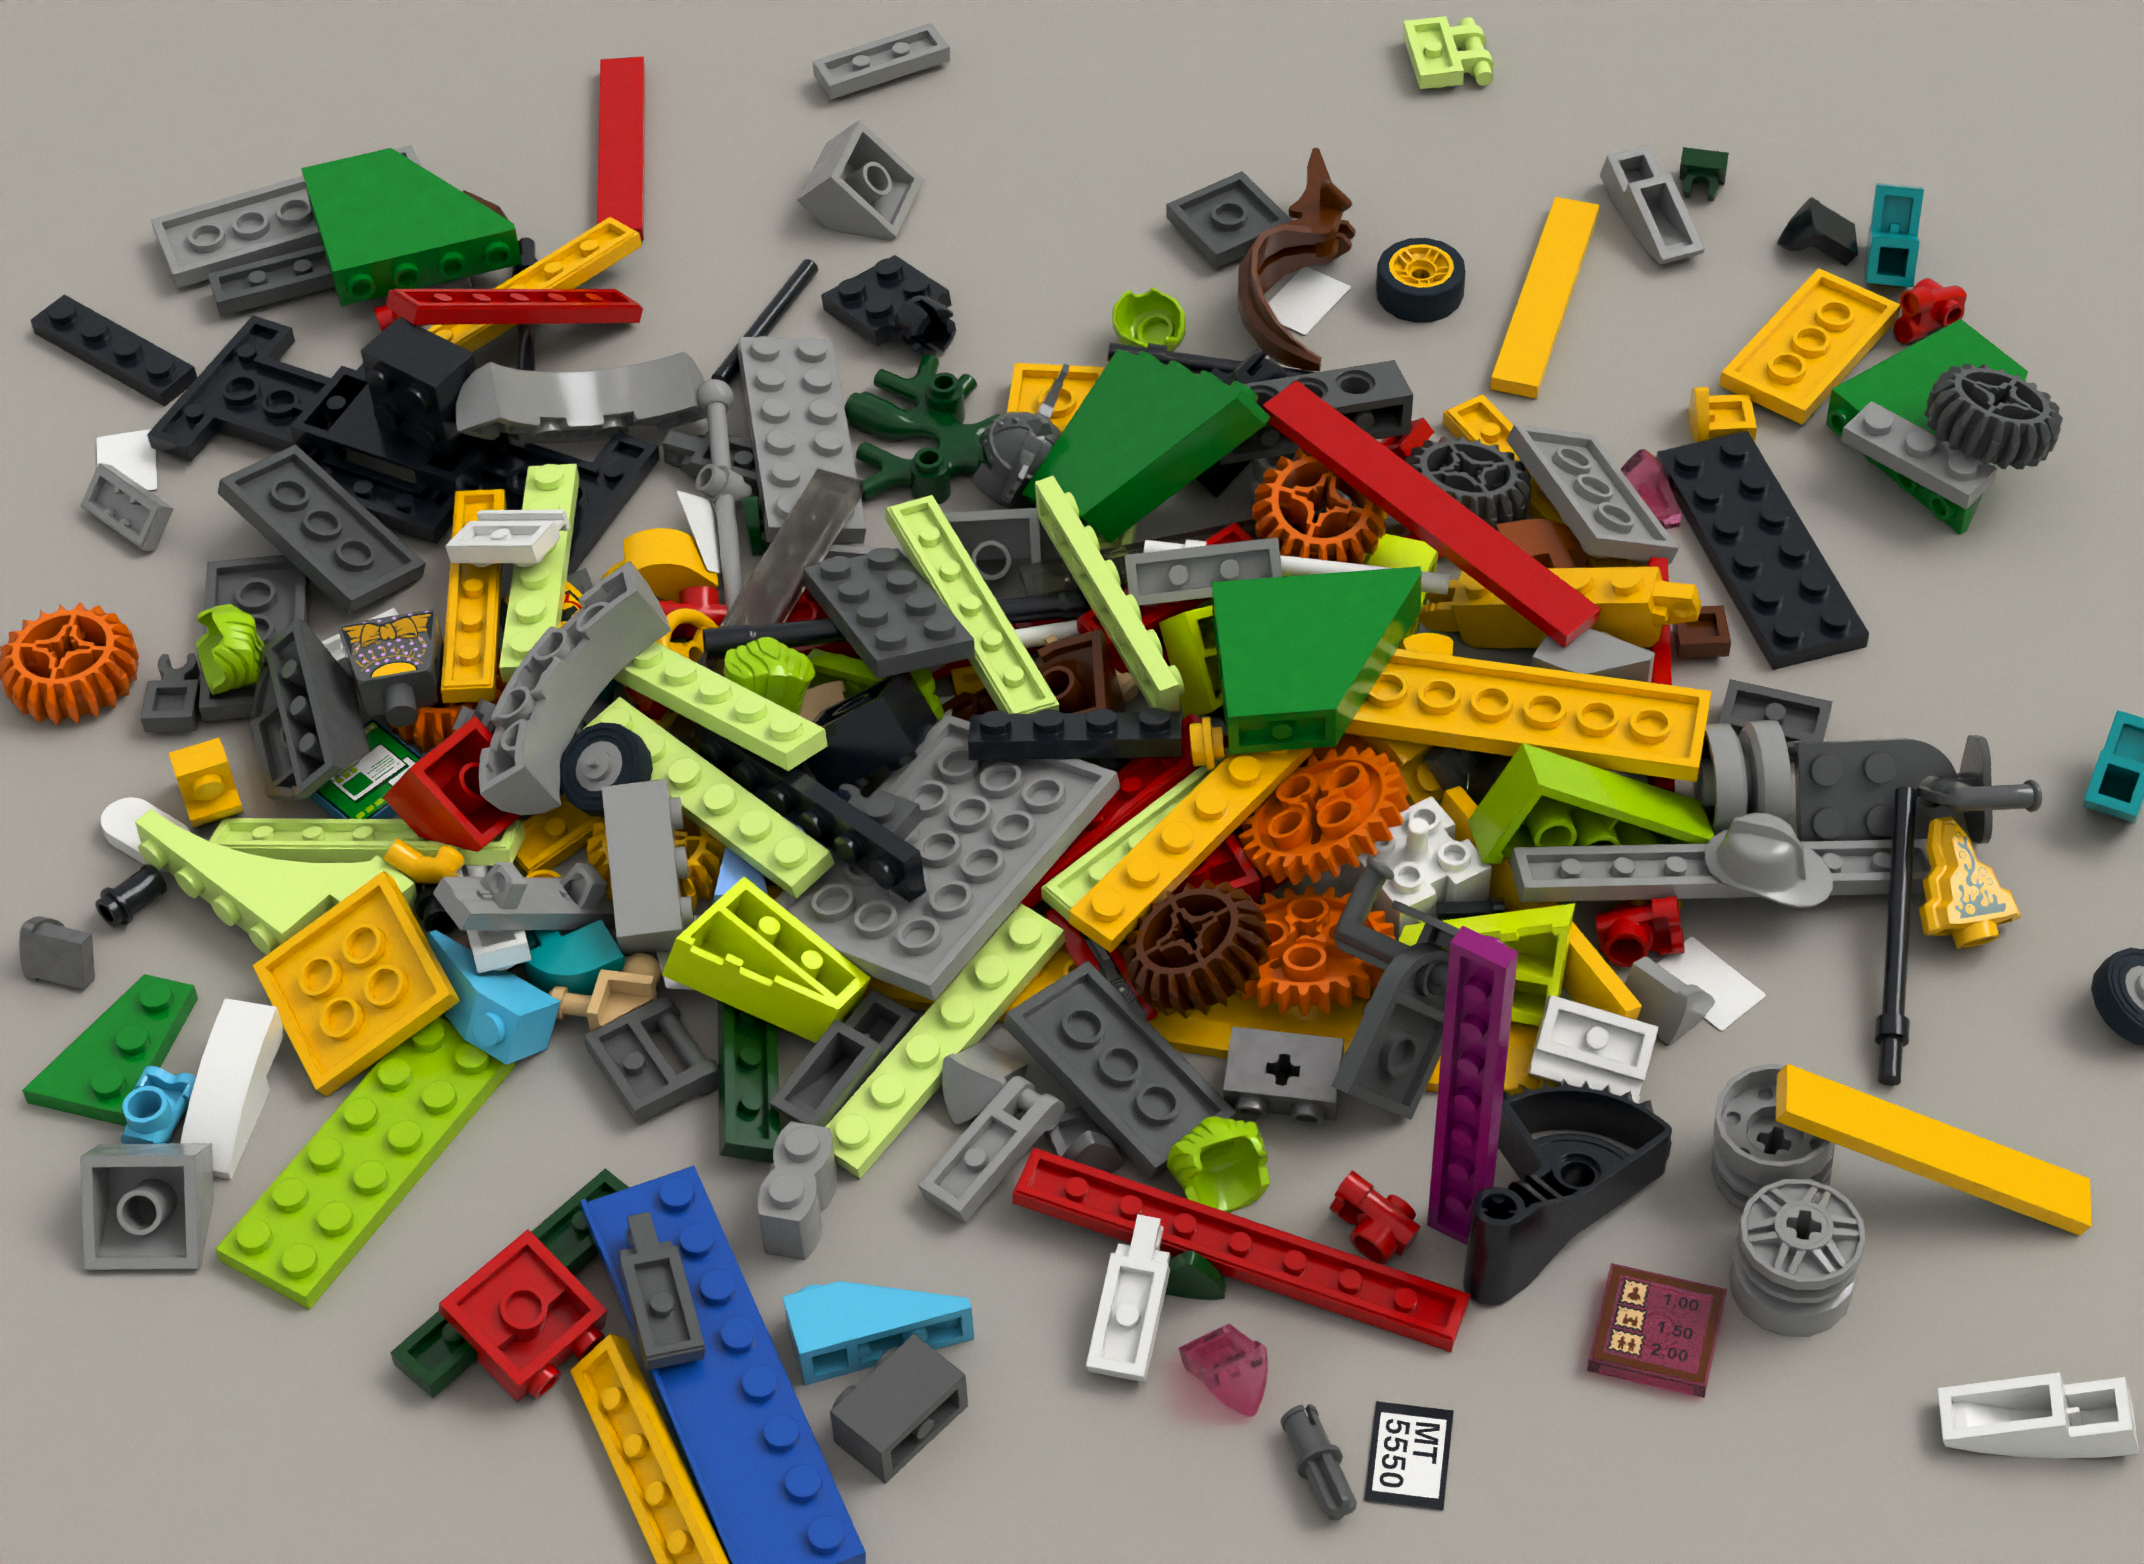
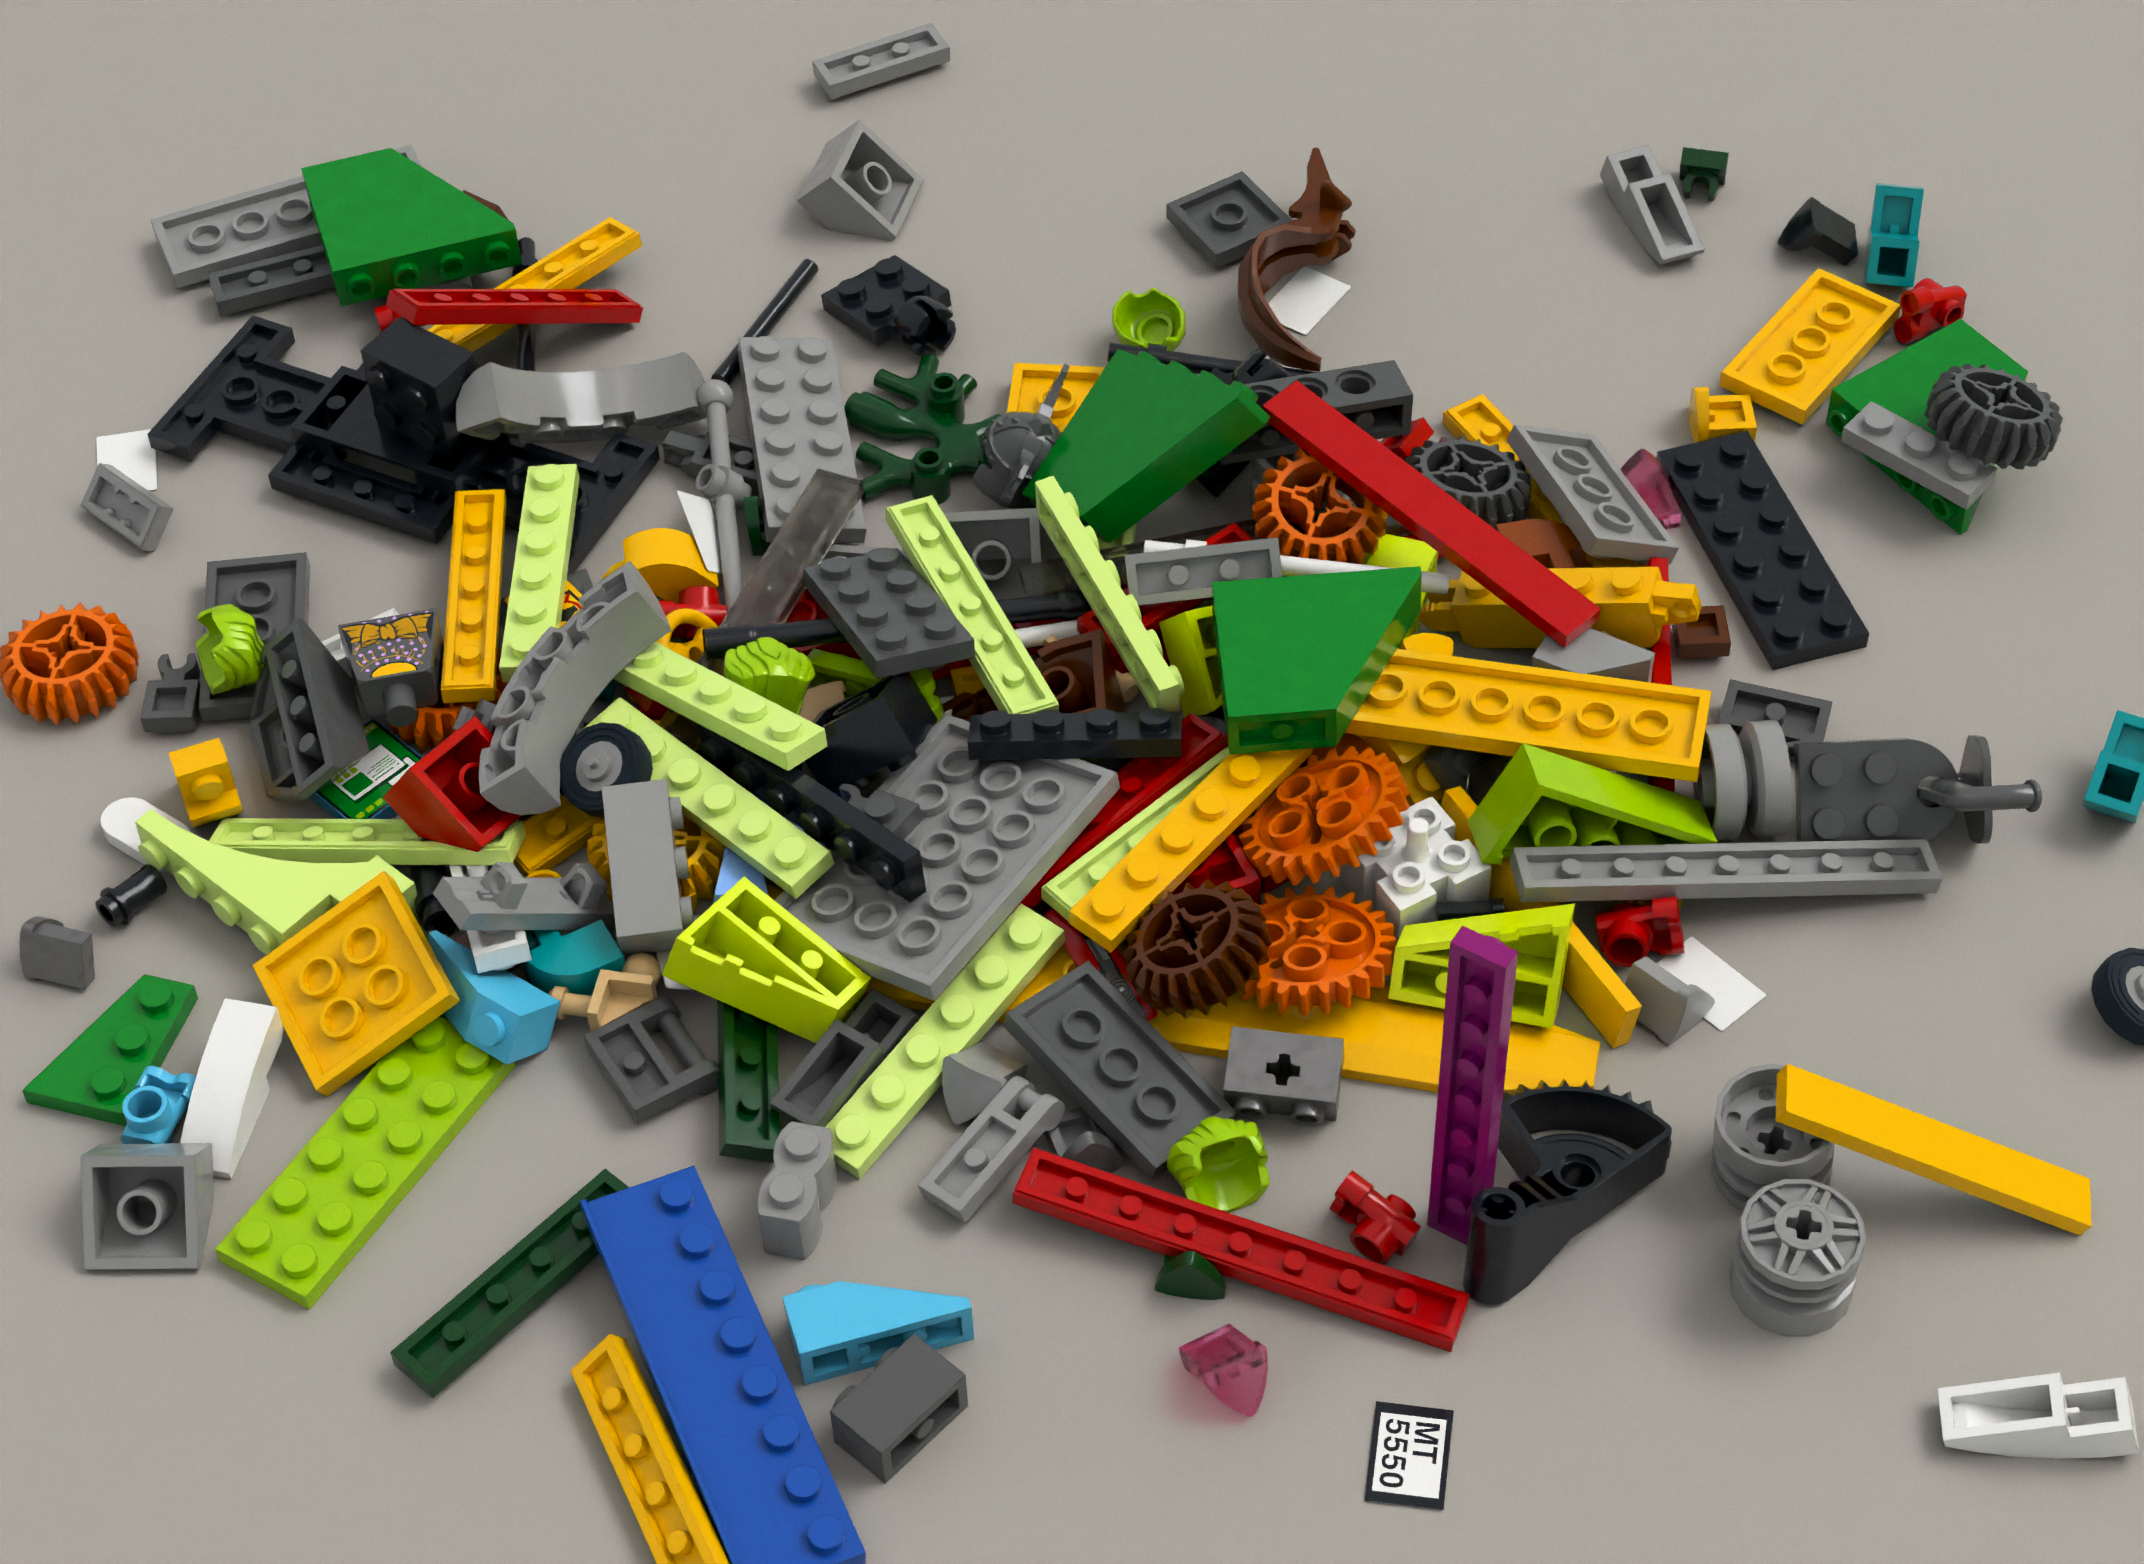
black plate [30,295,197,407] -> none
dark grey plate [217,445,426,614] -> none
yellow arm [383,838,465,885] -> none
red plate [438,1229,608,1402] -> none
white plate [445,510,571,567] -> none
red tile [597,56,645,241] -> none
dark grey hinge [618,1212,705,1371] -> none
white hinge [1086,1214,1171,1383] -> none
yellow plate [1189,717,1225,771] -> none
dark grey axle [1280,1404,1357,1520] -> none
dark grey plate [1331,856,1460,1120] -> none
black wheel [1376,238,1466,322] -> none
yellowish green plate [1403,16,1494,89] -> none
yellow tile [1490,197,1600,399] -> none
white plate [1526,995,1659,1104] -> none
tile [1587,1263,1727,1398] -> none
light grey piece [1705,812,1833,908] -> none
black bar [1875,787,1917,1086] -> none
yellow rock [1919,816,2021,949] -> none

